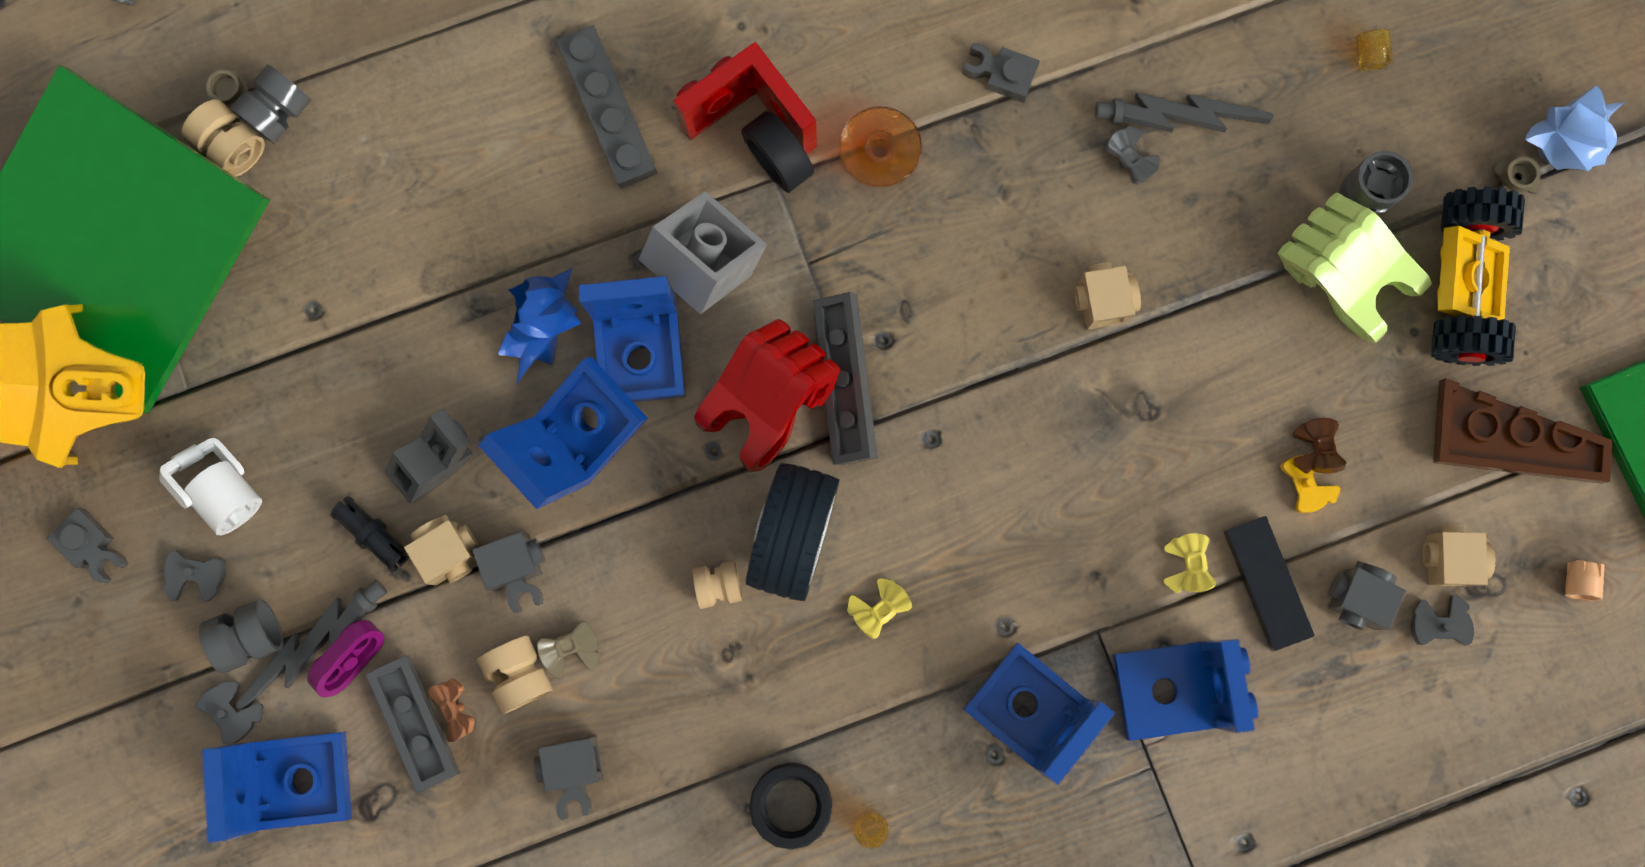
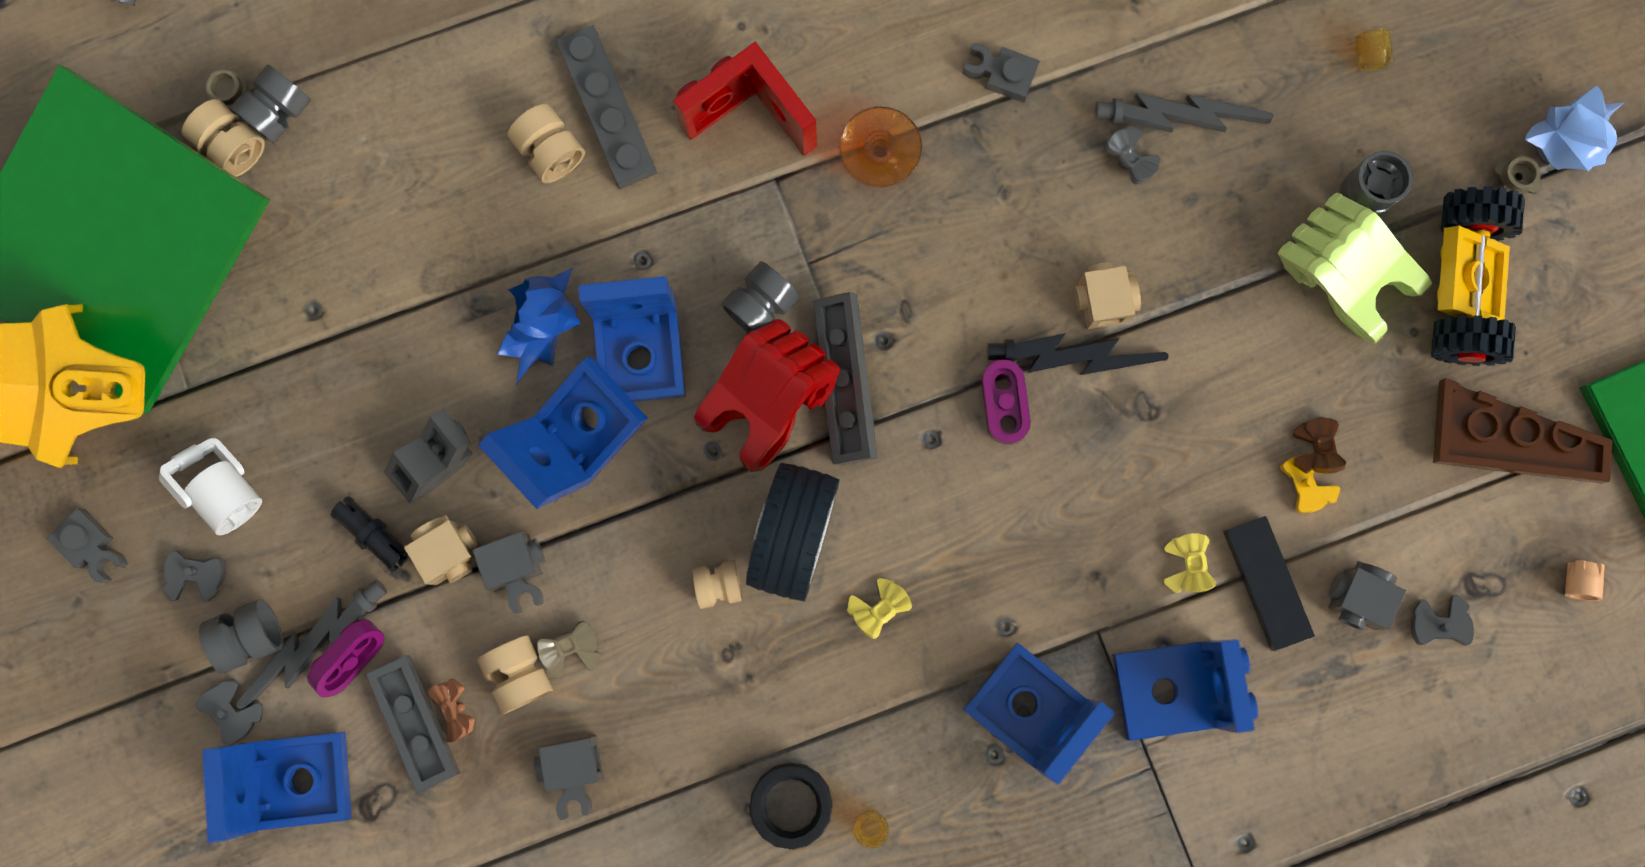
light grey brick [639,191,767,314] -> none
black tyre [741,110,814,193] -> none
tan brick [1422,524,1496,587] -> none
none -> tan wheel [507,104,585,183]
none -> dark grey wheel [721,261,800,333]
none -> magenta plate [981,360,1031,445]
none -> black piece [987,333,1169,375]

